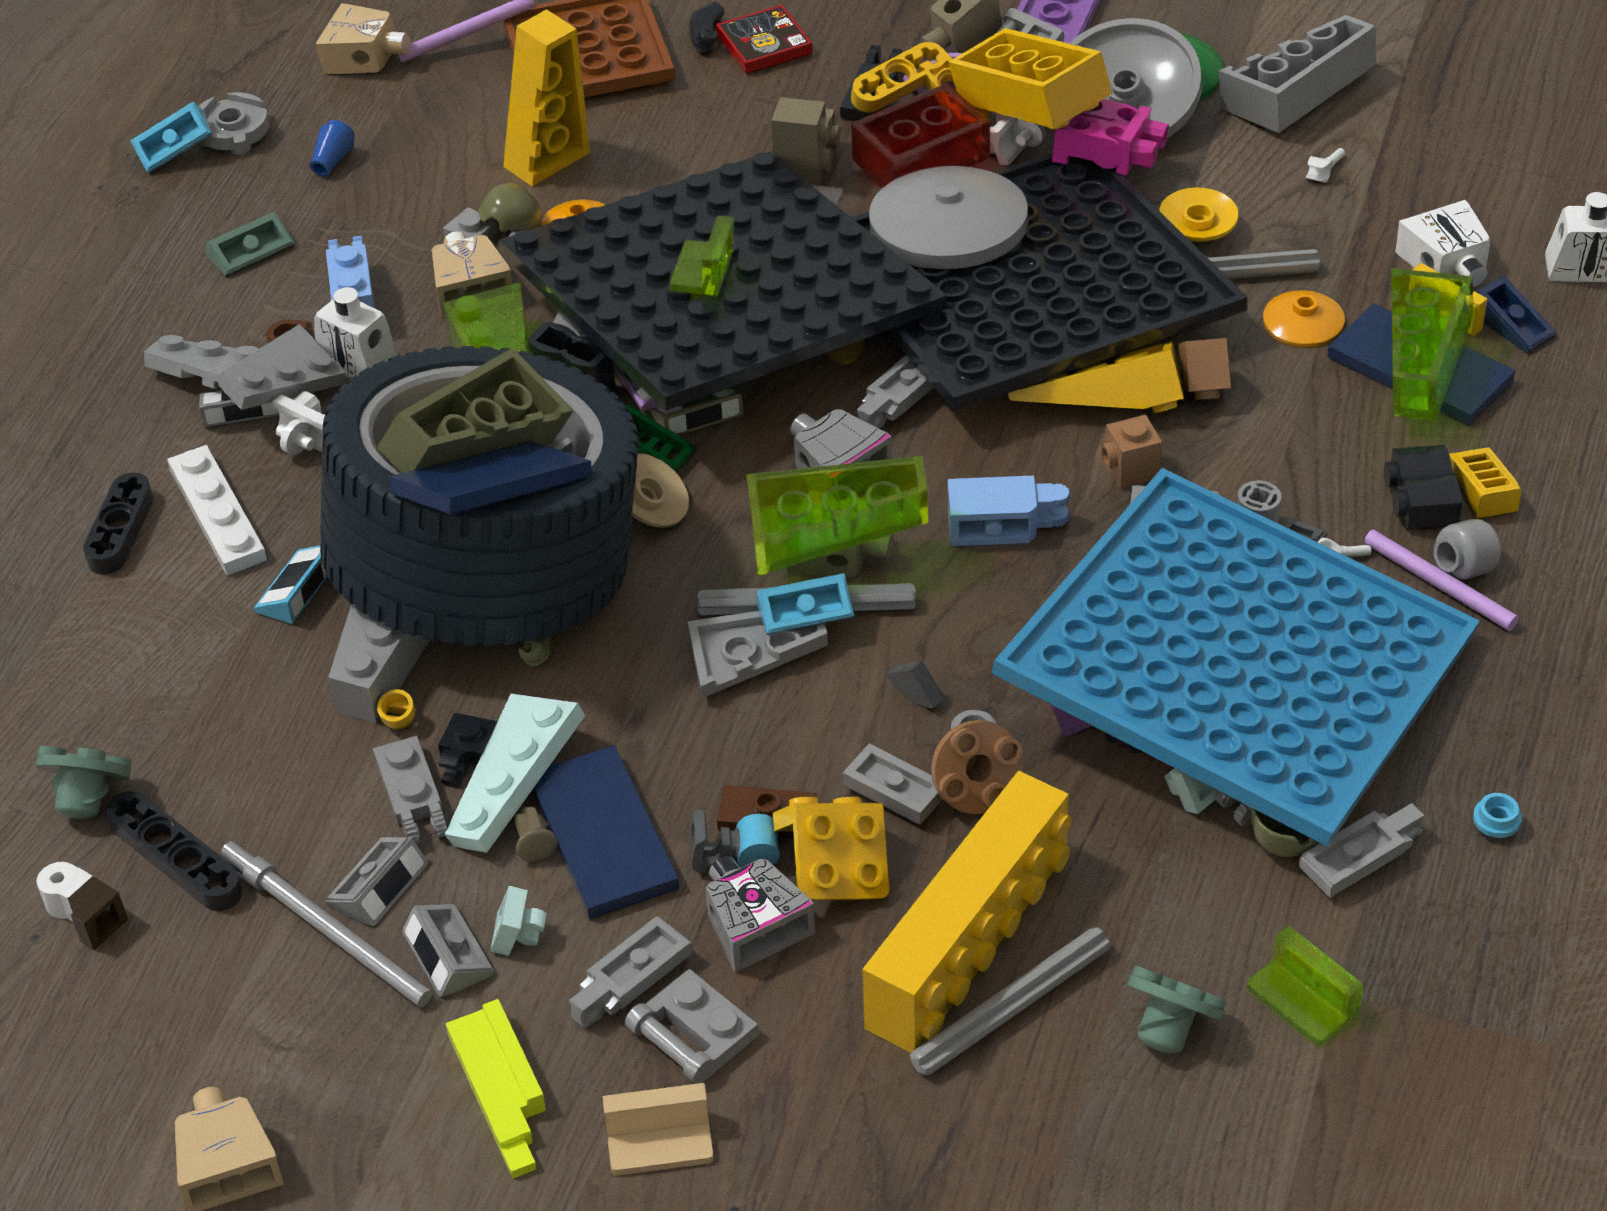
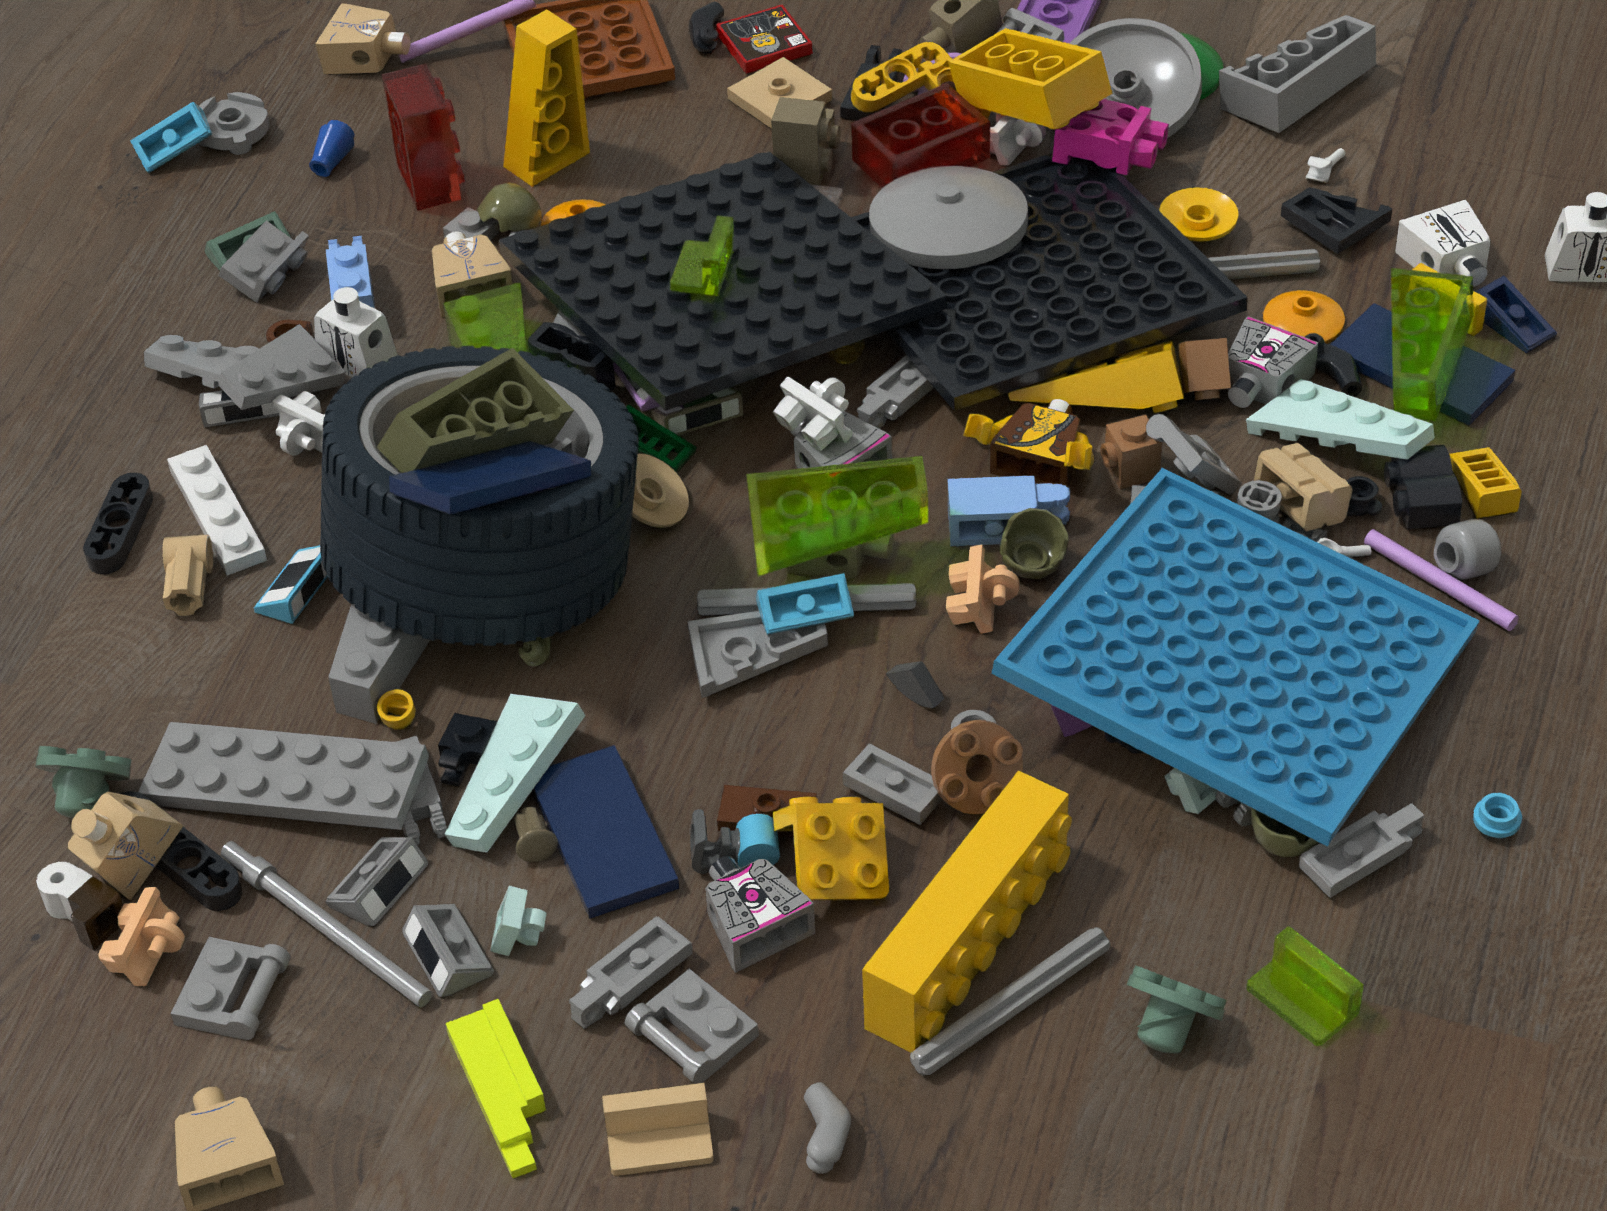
none -> tan torso [68,792,183,900]
none -> light nougat hips [98,887,185,986]
none -> light grey plate [138,722,429,830]
none -> tan piece [163,535,213,616]
none -> light grey plate [171,937,291,1040]
none -> light grey bracket [218,220,309,303]
none -> clear red brick [382,64,465,211]
none -> tan plate [727,57,833,129]
none -> white hips [773,377,853,451]
none -> light grey arm [804,1082,851,1174]
none -> light nougat hips [946,544,1020,634]
none -> torso [963,399,1094,488]
none -> olive hair [1000,508,1069,579]
none -> light grey plate [1146,414,1242,495]
none -> light grey torso [1227,316,1318,408]
none -> light aqua wing [1246,379,1435,459]
none -> tan brick [1254,443,1352,531]
none -> black wing [1281,187,1392,254]
none -> black arm [1305,333,1362,397]
none -> black plate [1346,476,1382,516]

